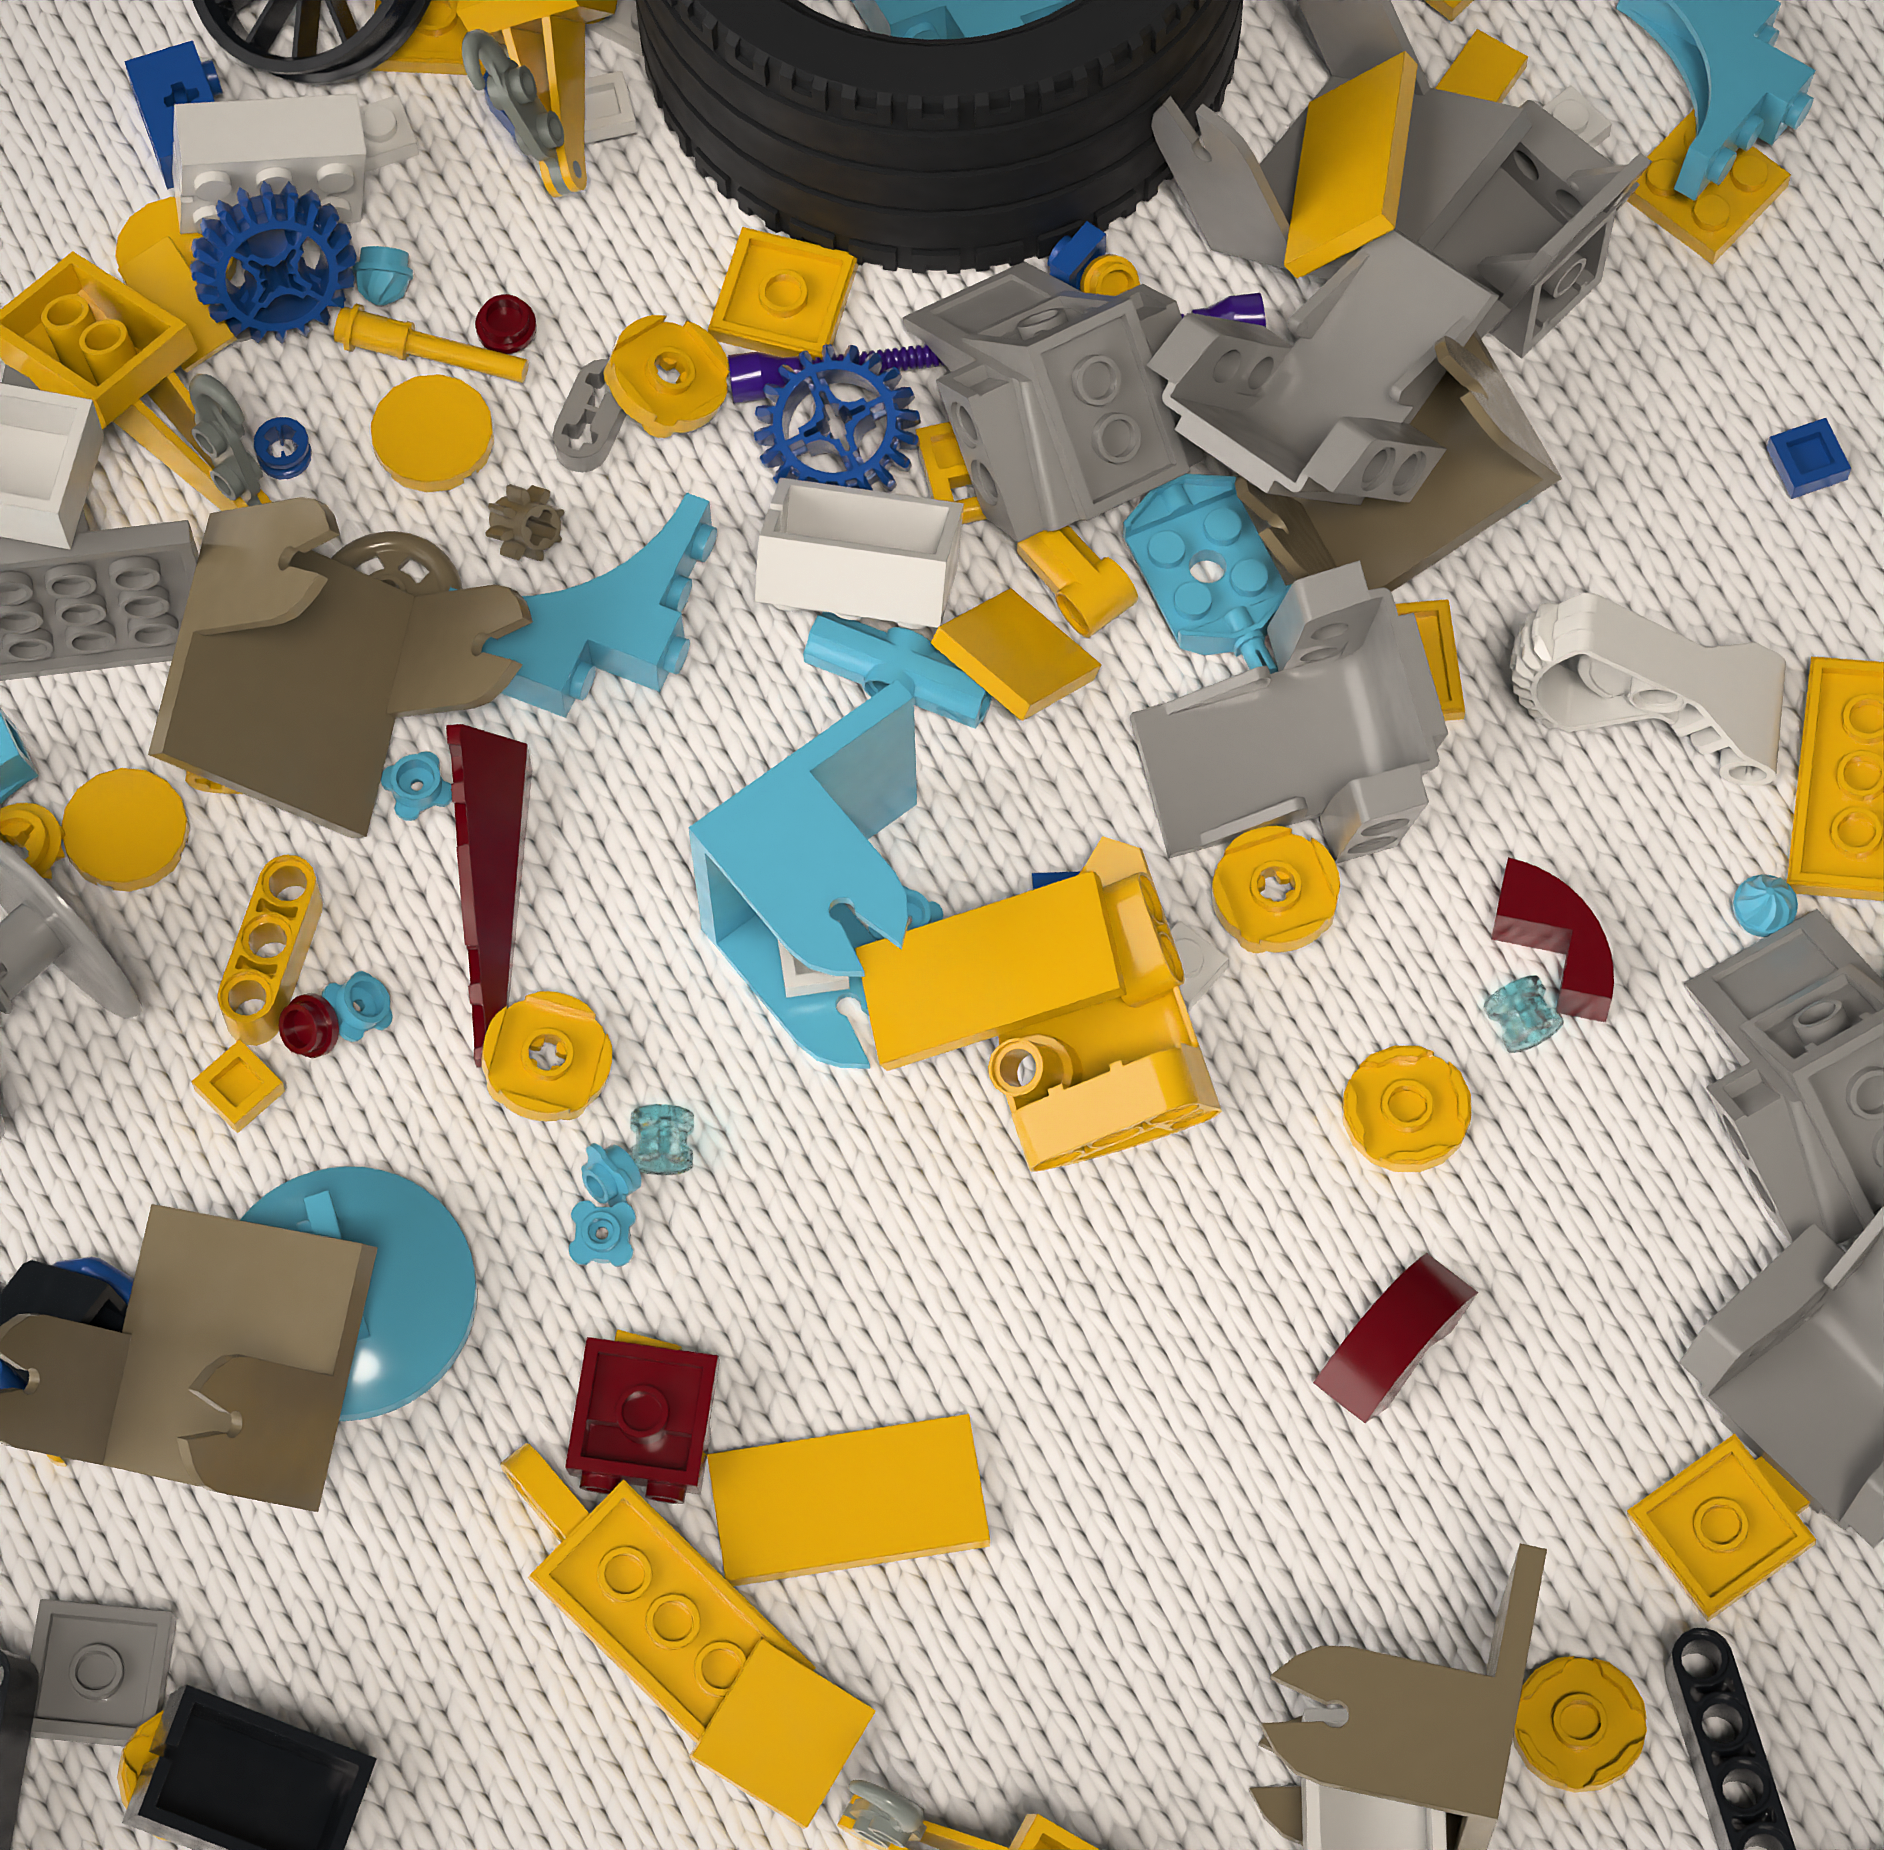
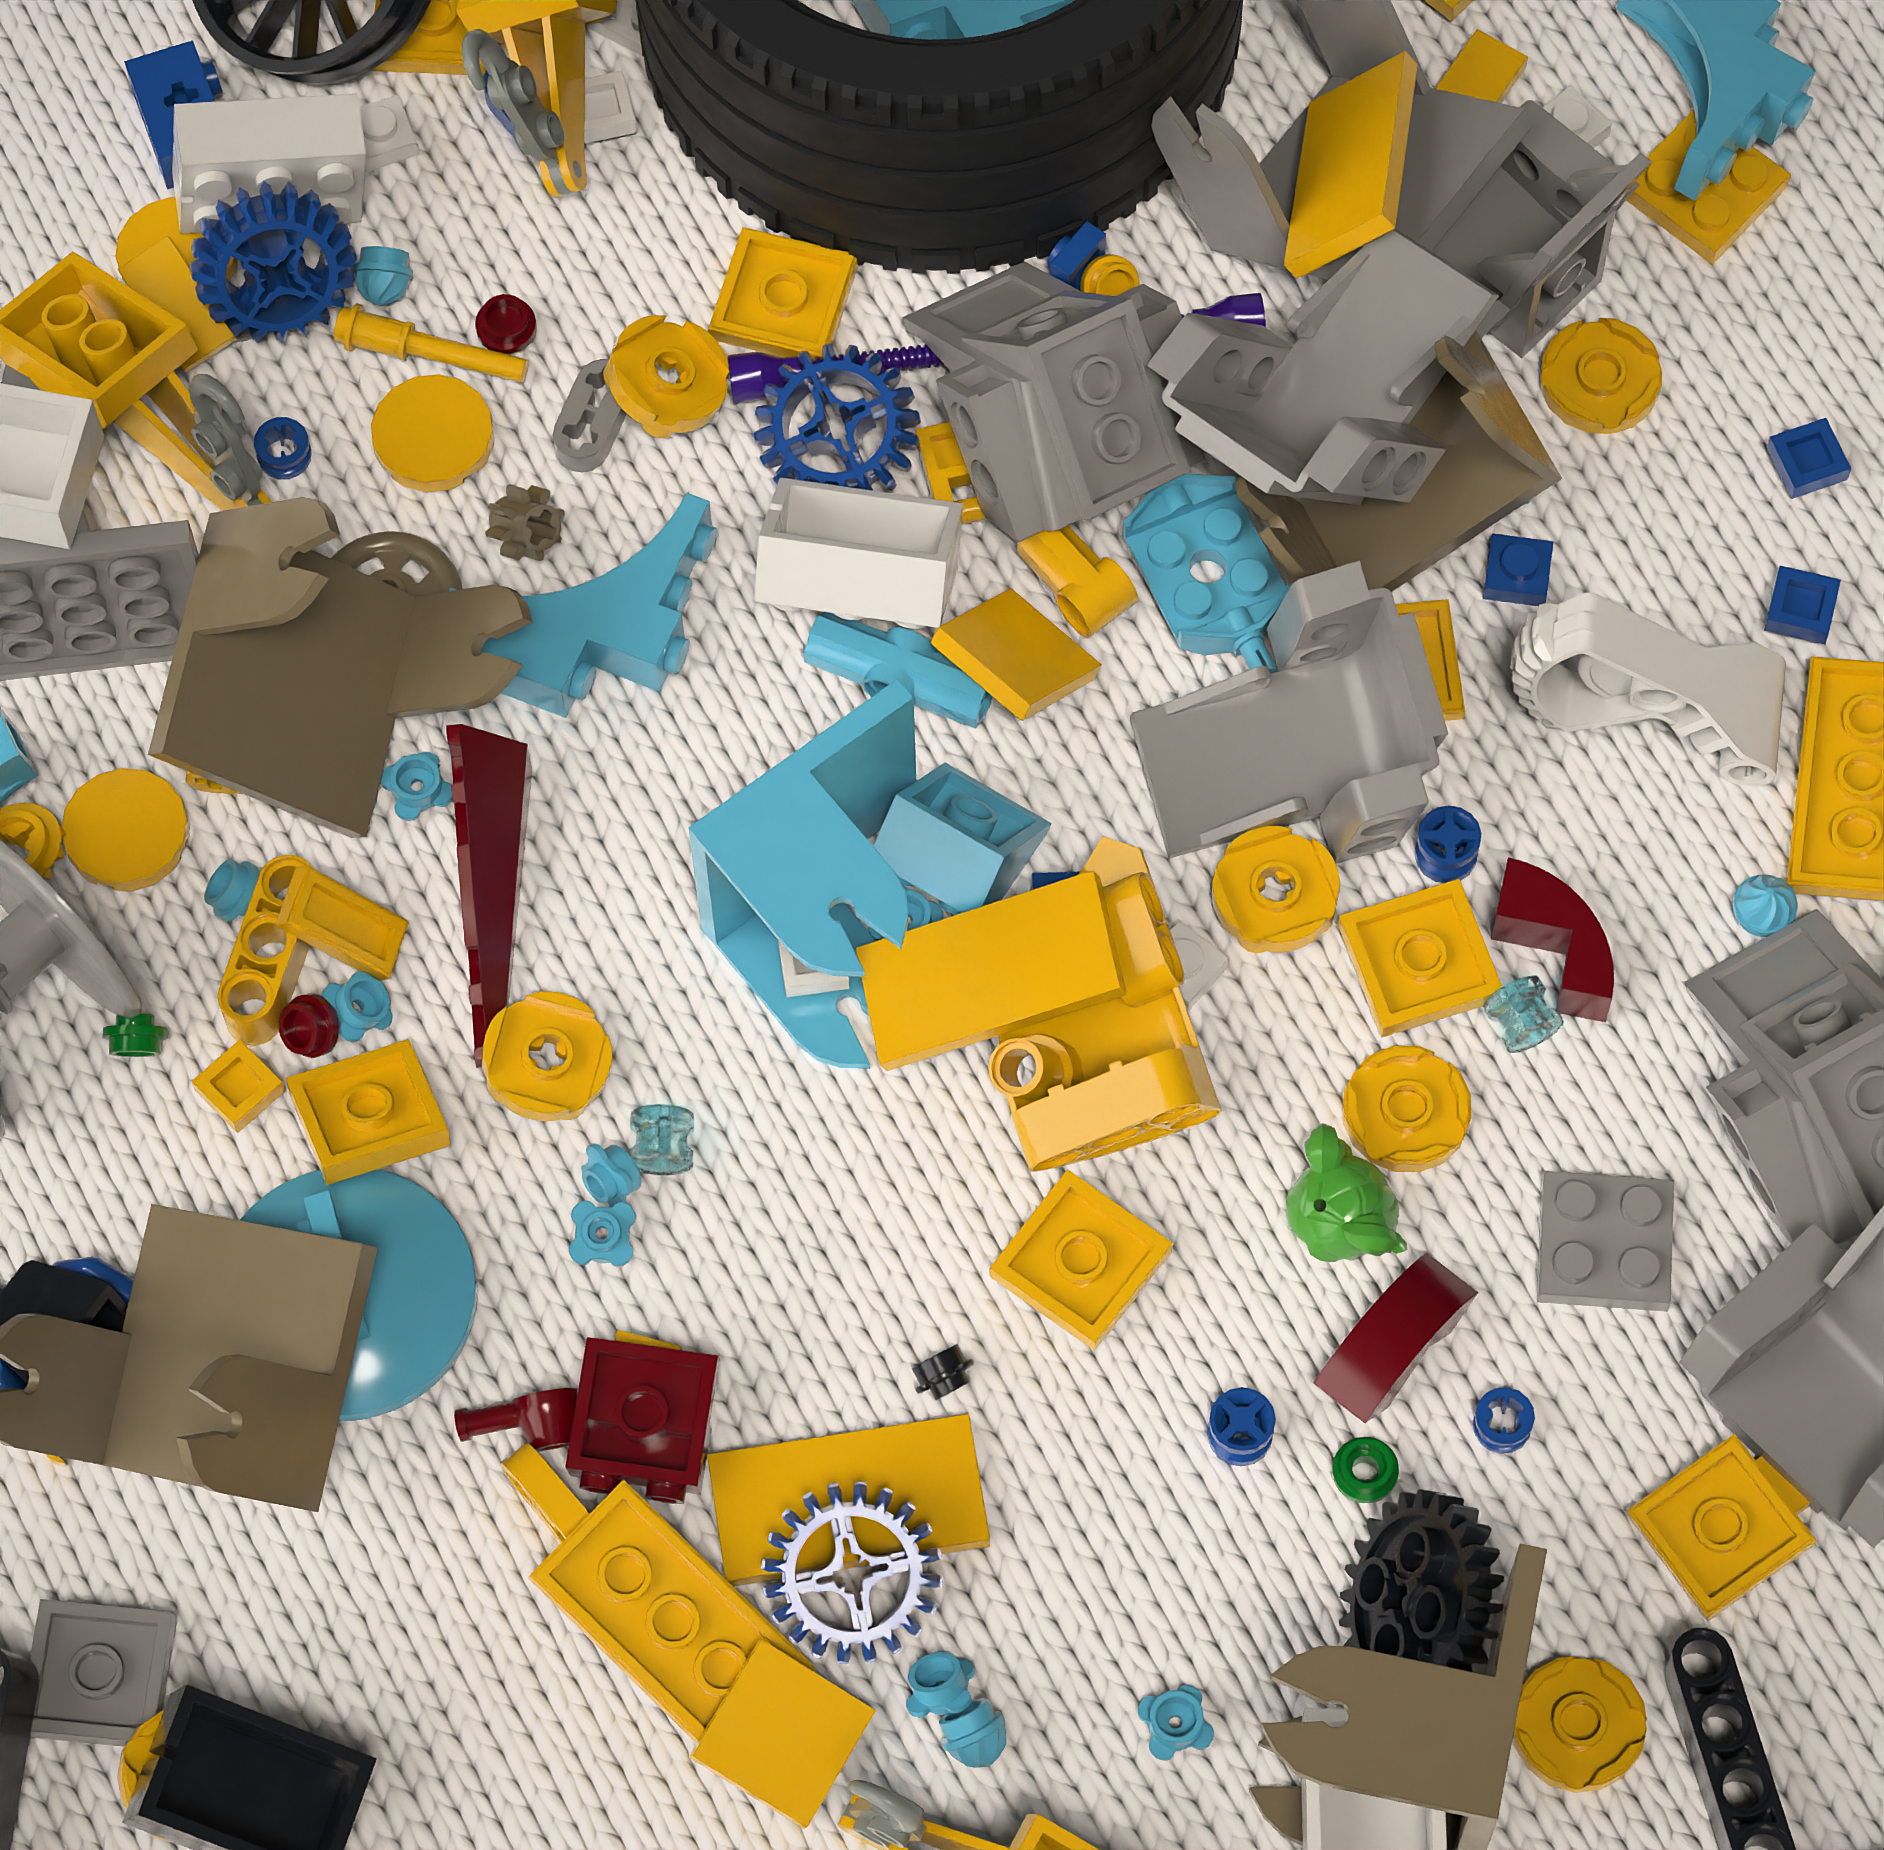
none -> green plate [102,1013,168,1057]
none -> medium azure plate [204,859,260,922]
none -> yellow tile [275,865,409,981]
none -> yellow plate [286,1039,451,1185]
none -> dark red bar [454,1388,578,1451]
none -> gear [761,1481,943,1665]
none -> medium azure slope [873,762,1052,915]
none -> medium azure plate [906,1652,975,1718]
none -> black plate [911,1344,974,1400]
none -> medium azure plate [939,1698,1007,1768]
none -> yellow plate [989,1169,1173,1351]
none -> medium azure plate [1138,1685,1214,1761]
none -> blue wheel [1207,1387,1276,1467]
none -> bright green hair [1286,1123,1408,1262]
none -> green plate [1332,1437,1399,1503]
none -> yellow plate [1338,878,1504,1038]
none -> black gear [1339,1489,1504,1672]
none -> blue wheel [1414,805,1482,883]
none -> blue bush [1473,1387,1535,1454]
none -> blue plate [1483,533,1554,607]
none -> light grey plate [1537,1171,1674,1312]
none -> yellow tile [1540,318,1662,434]
none -> blue plate [1764,565,1841,645]

